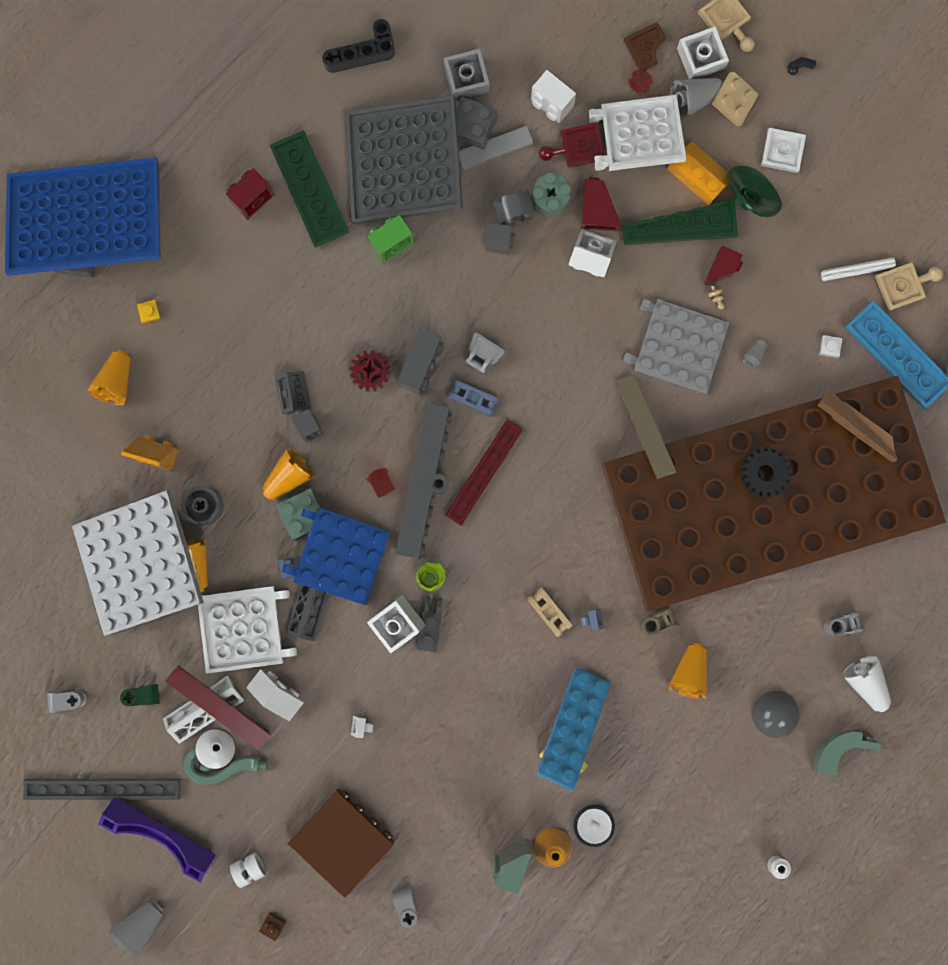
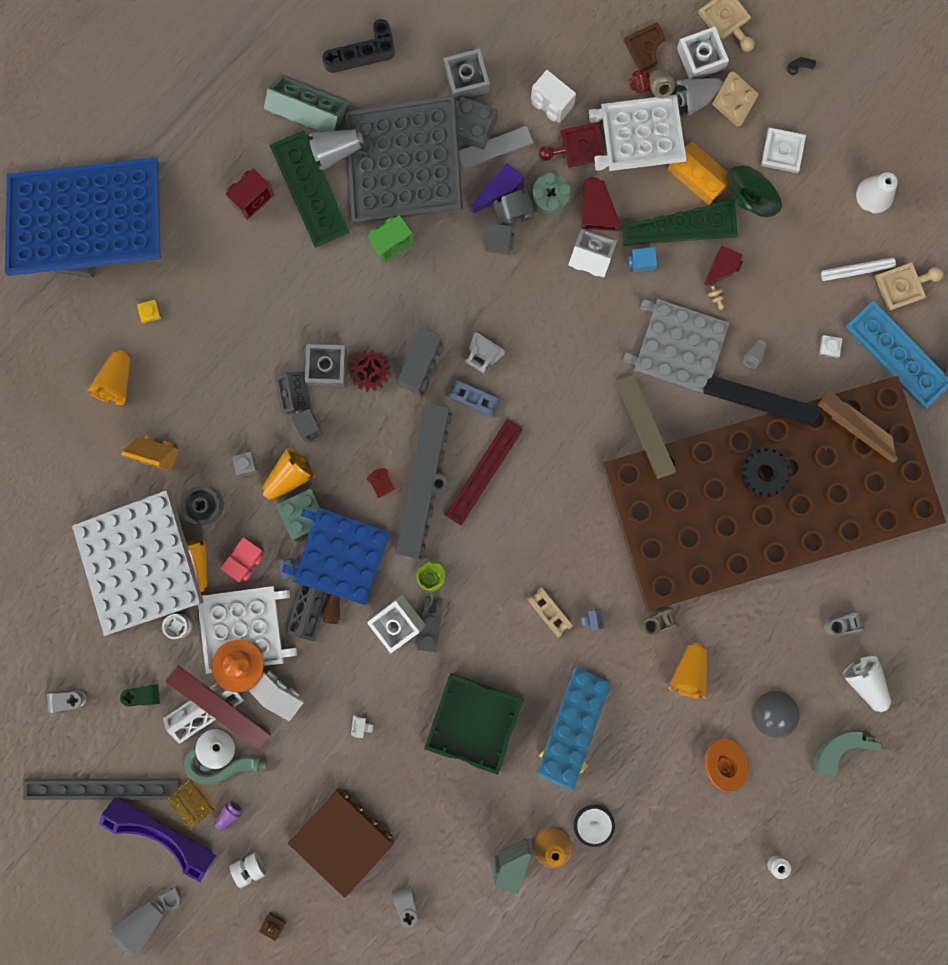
none -> light grey tile [158,886,182,911]
none -> white wheel [162,614,193,639]
none -> clear yellow bracket [167,780,214,829]
none -> orange hat [212,640,264,693]
none -> medium lavender cone [214,801,242,831]
none -> coral brick [220,537,265,583]
none -> light grey brick [232,452,259,477]
none -> sand green slope [264,75,350,132]
none -> light grey brick [305,344,347,387]
none -> light grey cone [309,129,364,171]
none -> reddish brown cone [321,595,341,624]
none -> dark green tile [424,673,524,775]
none -> dark purple slope [470,163,524,213]
none -> dark azure brick [628,247,657,273]
none -> dark tan head [649,69,675,98]
none -> black tile [704,376,821,427]
none -> orange hat [705,738,749,792]
none -> white cone [856,172,898,214]

